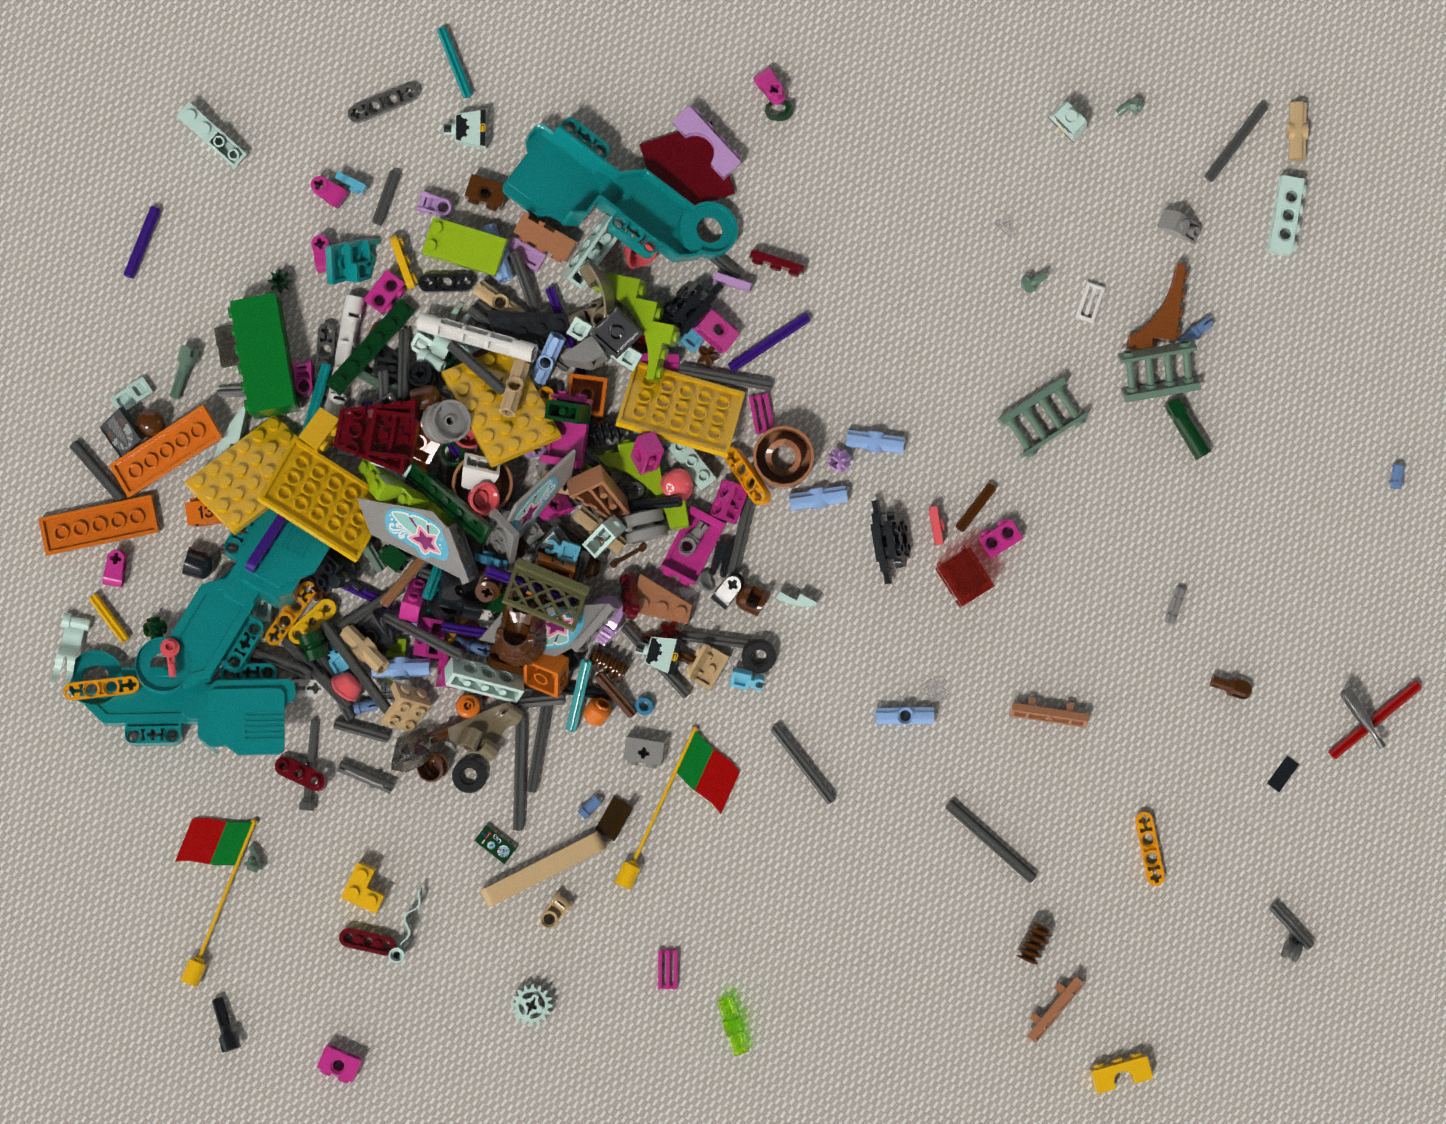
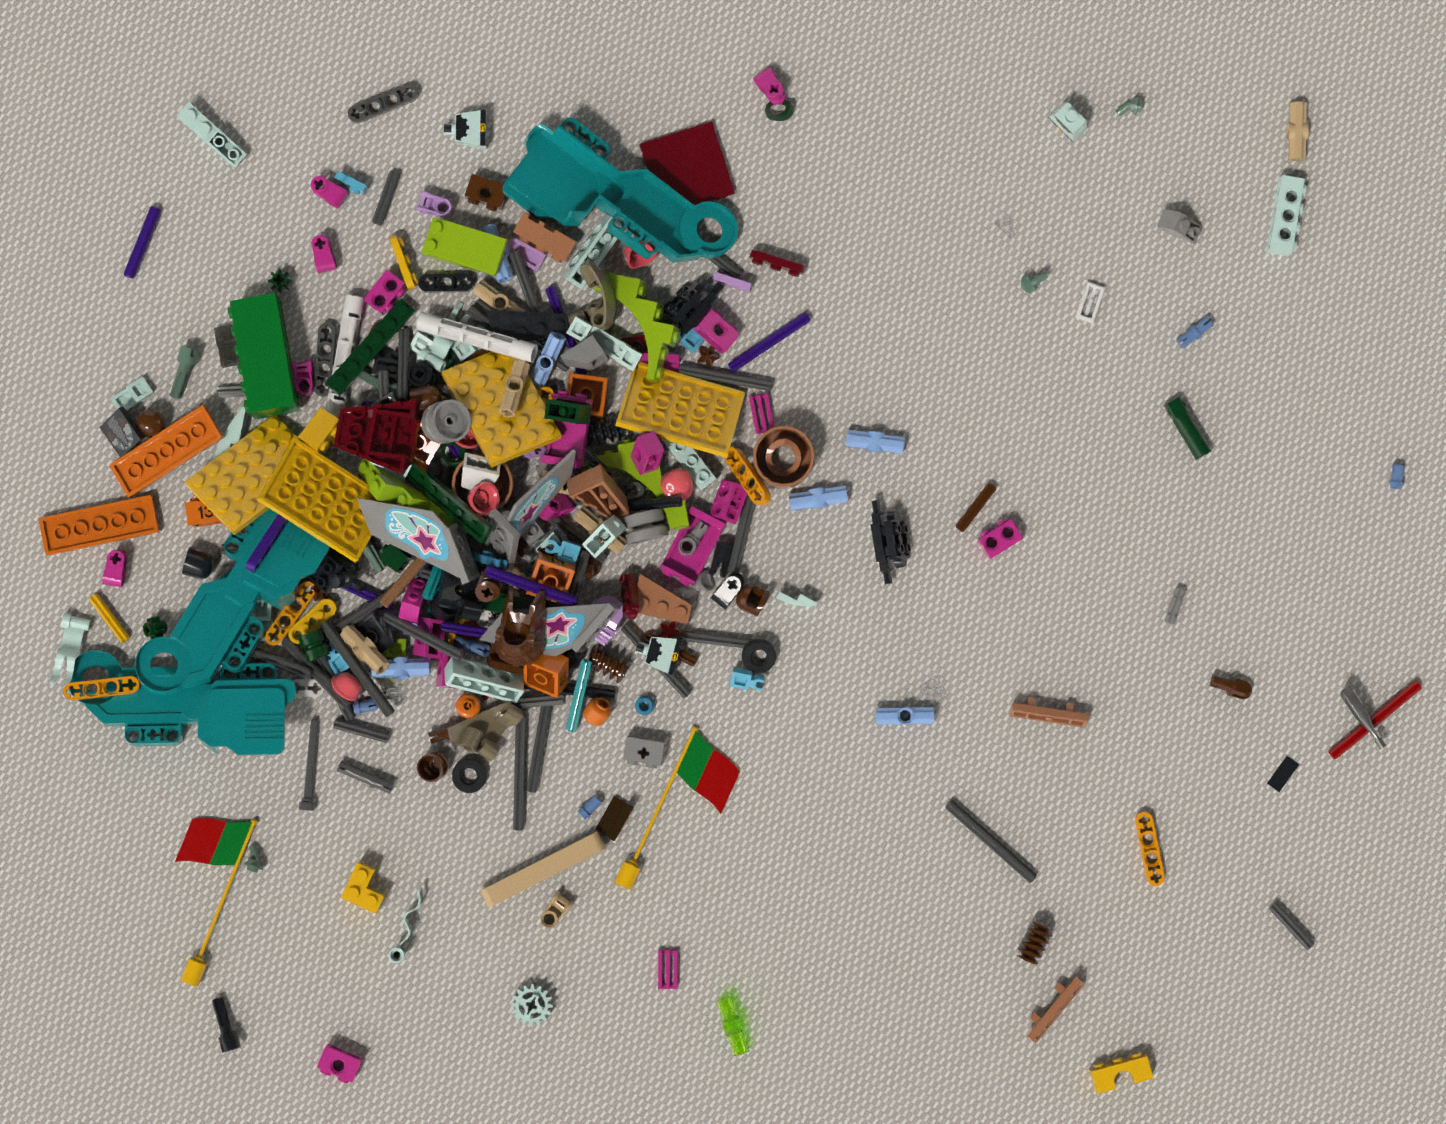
dark grey axle [70,440,126,502] -> none
coral plate [160,638,180,677] -> none
dark red plate [275,756,328,791] -> none
teal axle [302,362,332,431] -> none
teal slope [325,238,381,285] -> none
dark red plate [339,927,397,956] -> none
tan bracket [380,681,431,732] -> none
clear smoke slope [391,728,431,772] -> none
teal axle [437,26,473,99] -> none
dark grey axle [447,340,506,395] -> none
dark green tile [474,825,517,864] -> none
olive fence [501,558,590,632] -> none
black tile [589,306,644,359] -> none
reddish brown axle [594,672,637,717] -> none
reddish brown hinge [610,544,646,568] -> none
lavender arch [672,106,741,180] -> none
tan bracket [686,643,730,691] -> none
dark grey axle [771,724,836,804] -> none
lavender gear [827,448,851,473] -> none
coral plate [928,506,944,546] -> none
clear red container [935,546,995,608] -> none
sand green fence [998,377,1088,459] -> none
sand green fence [1117,340,1201,403] -> none
dark orange arch [1126,264,1188,351] -> none
dark grey axle [1204,103,1268,182] -> none
dark grey wheel [1281,939,1303,963] -> none

